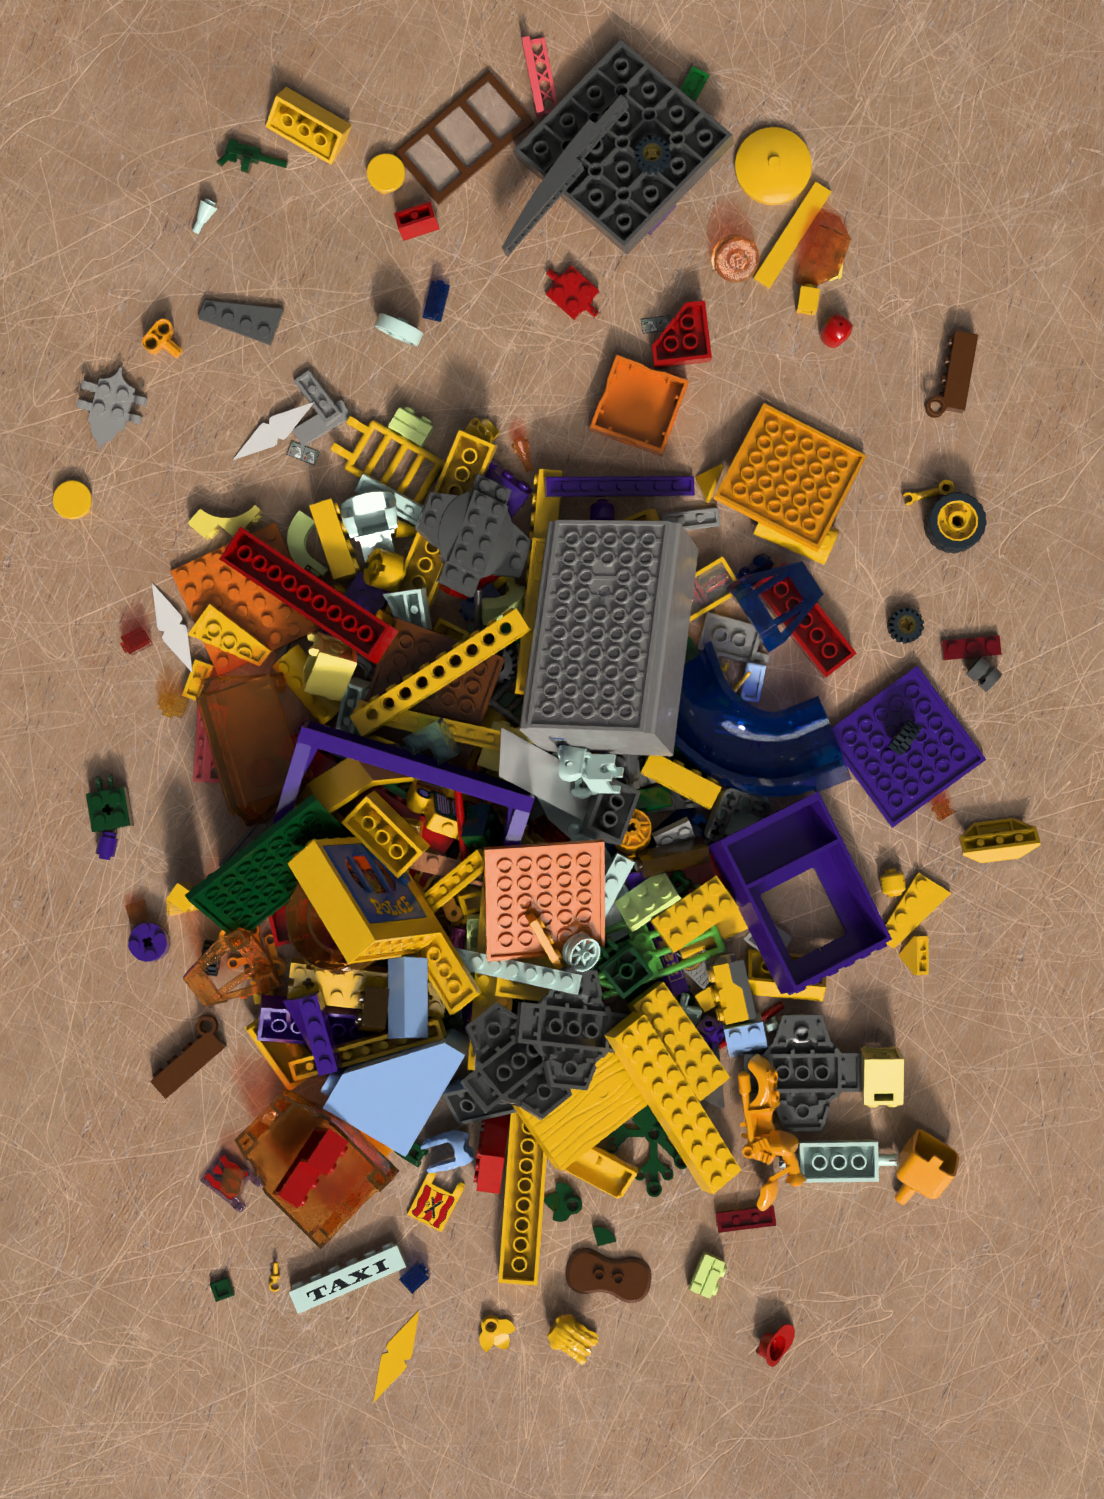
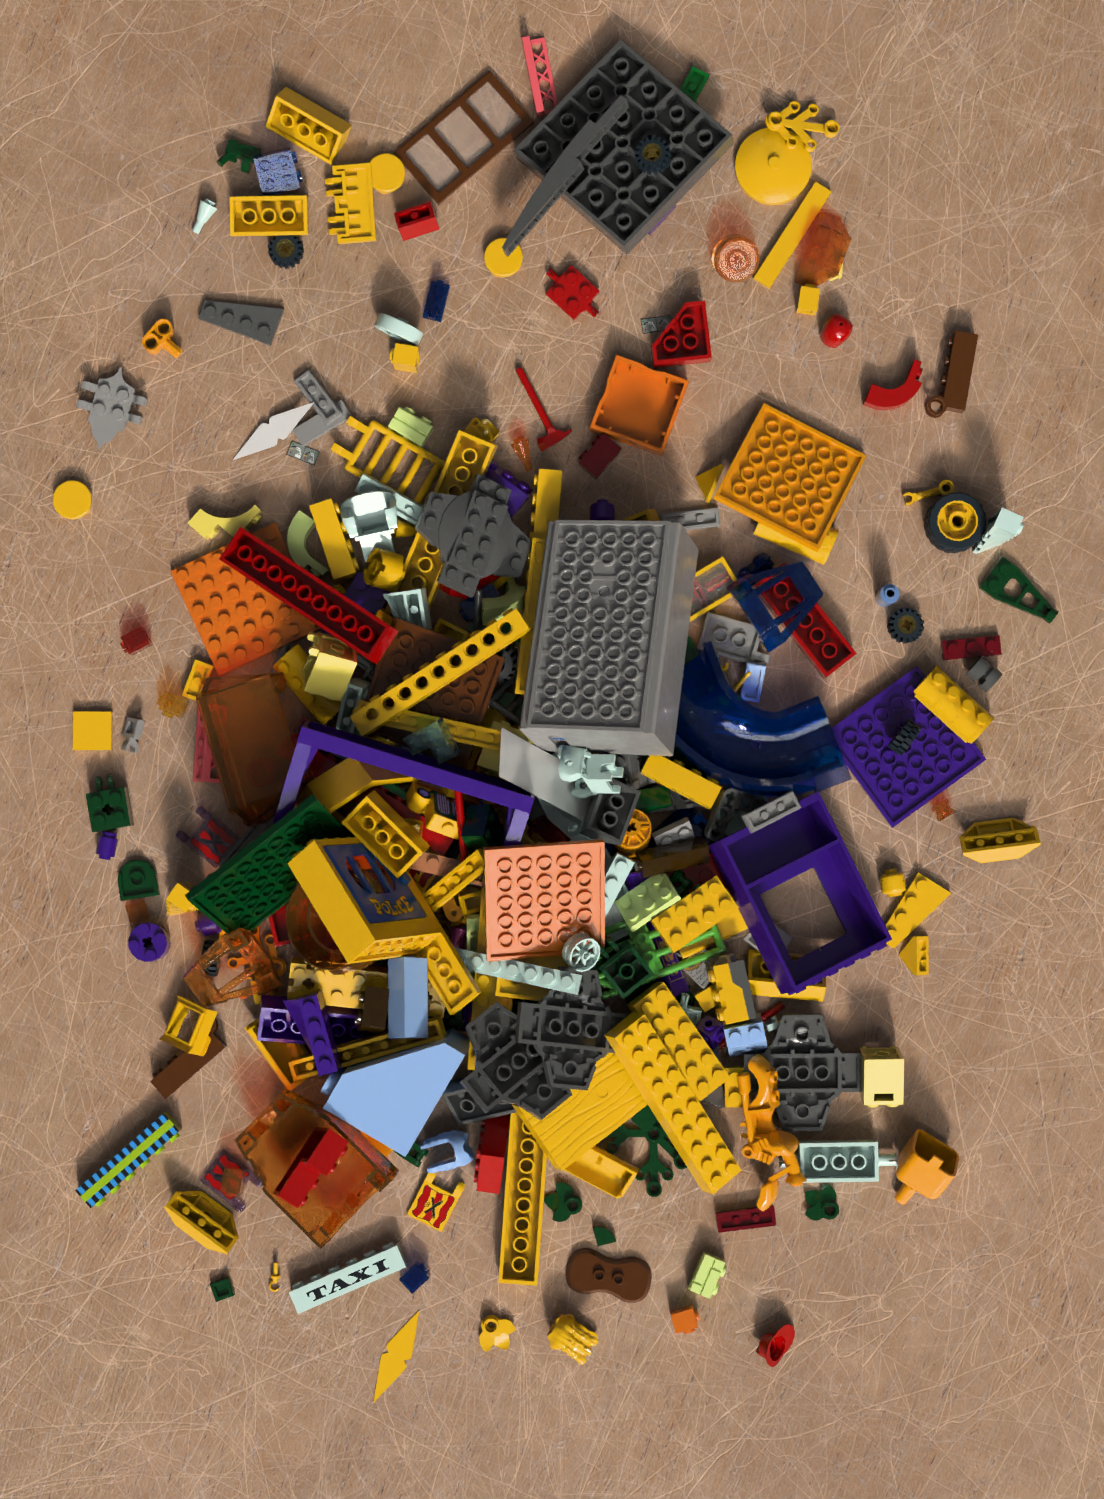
white sticker [152,583,193,673] -> none
yellow wing [187,604,273,666] -> none
light orange plate [525,913,563,970] -> none
dark purple tile [544,476,695,497] -> none
none -> yellow tile [73,711,113,750]
none -> brick [75,1111,182,1208]
none -> dark green tile [118,860,160,901]
none -> light grey plate [121,717,144,753]
none -> yellow piece [159,996,218,1056]
none -> yellow wedge [164,1191,239,1254]
none -> flag [176,806,240,868]
none -> dark purple head [195,912,222,937]
none -> yellow slope [229,195,309,236]
none -> clear blue brick [253,147,303,196]
none -> black wheel [268,235,304,269]
none -> yellow hinge [325,163,377,244]
none -> yellow brick [390,343,421,373]
none -> yellow tile [484,238,523,277]
none -> red piece [515,367,572,452]
none -> dark red brick [578,434,622,480]
none -> orange brick [670,1305,701,1334]
none -> yellow brick [723,1066,744,1108]
none -> light grey tile [741,790,801,833]
none -> yellow plant [765,101,840,152]
none -> dark green plate [805,1183,839,1221]
none -> red arch [863,359,923,410]
none -> medium blue brick [875,584,900,607]
none -> yellow container [913,665,994,744]
none -> light aqua wedge [973,507,1024,554]
none -> dark green plate [979,557,1059,624]

